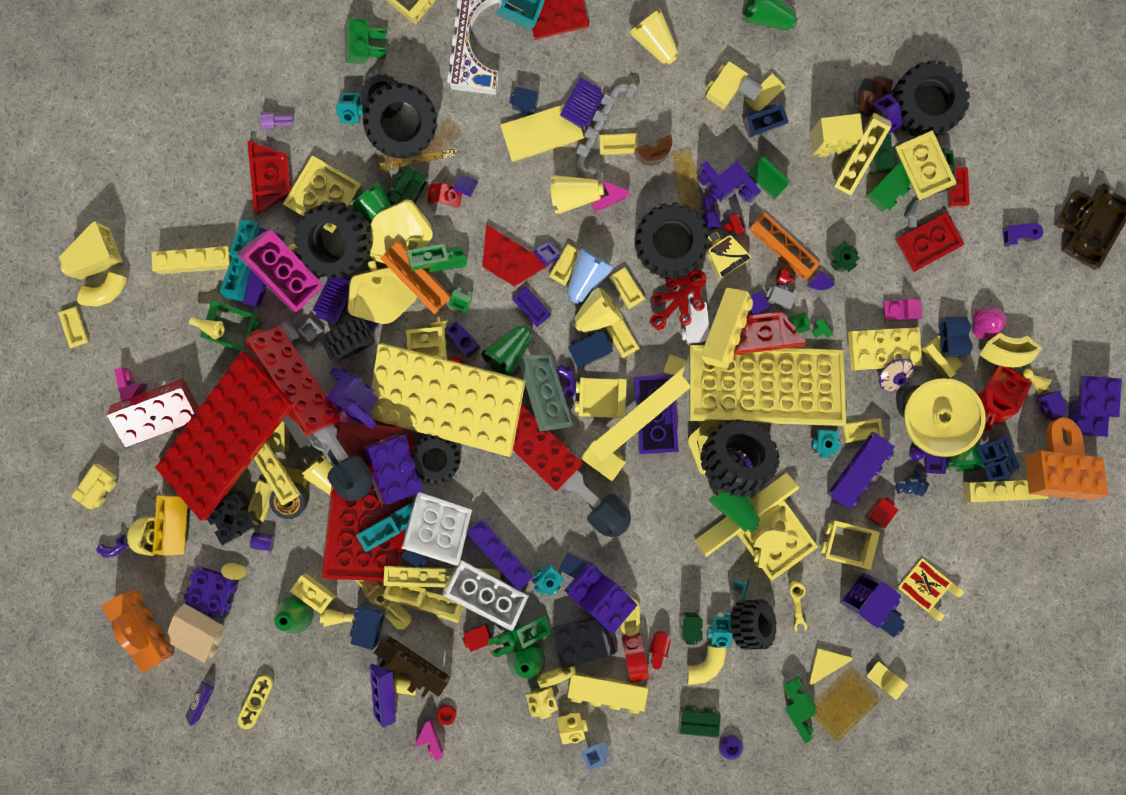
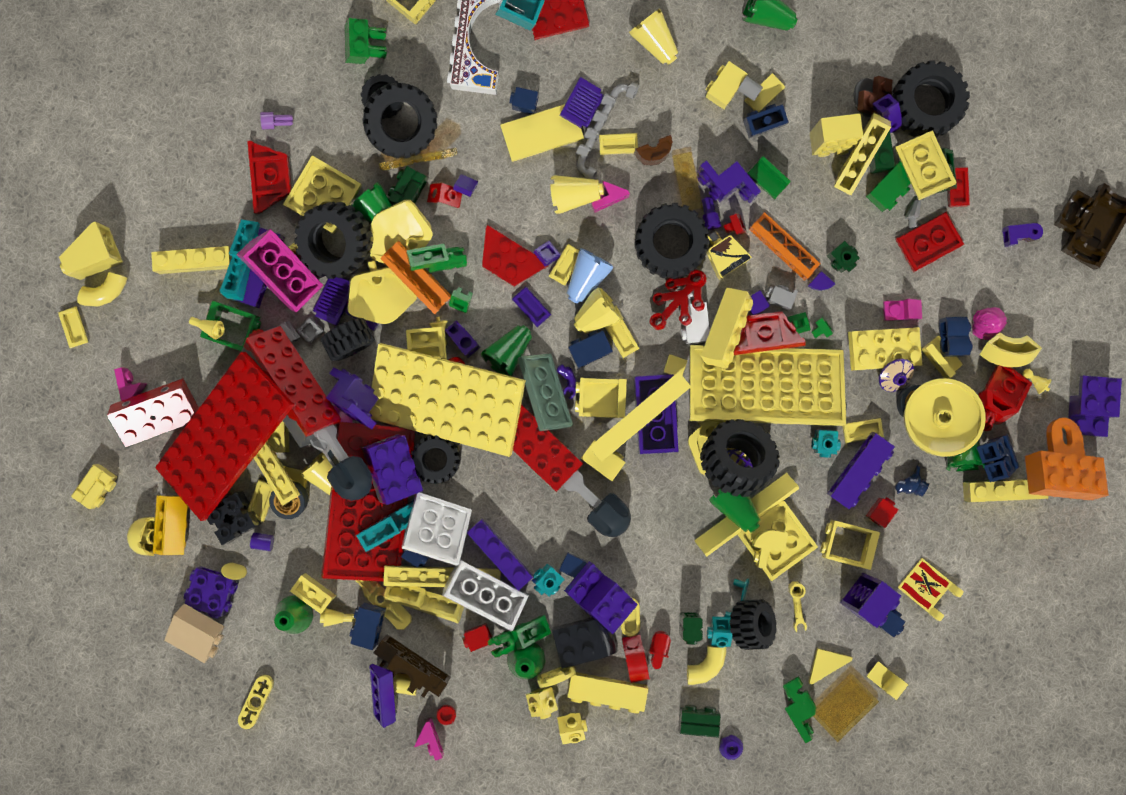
dark purple piece [96,534,129,558] -> none
orange brick [101,589,174,673] -> none
dark purple slope [185,682,214,726] -> none
teal brick [336,93,364,125] -> none
medium blue brick [581,742,611,771] -> none
light yellow tile [609,267,645,309] -> none
red tile [775,266,795,286] -> none
dark purple plate [909,446,947,474] -> none
dark purple brick [1035,391,1068,422] -> none

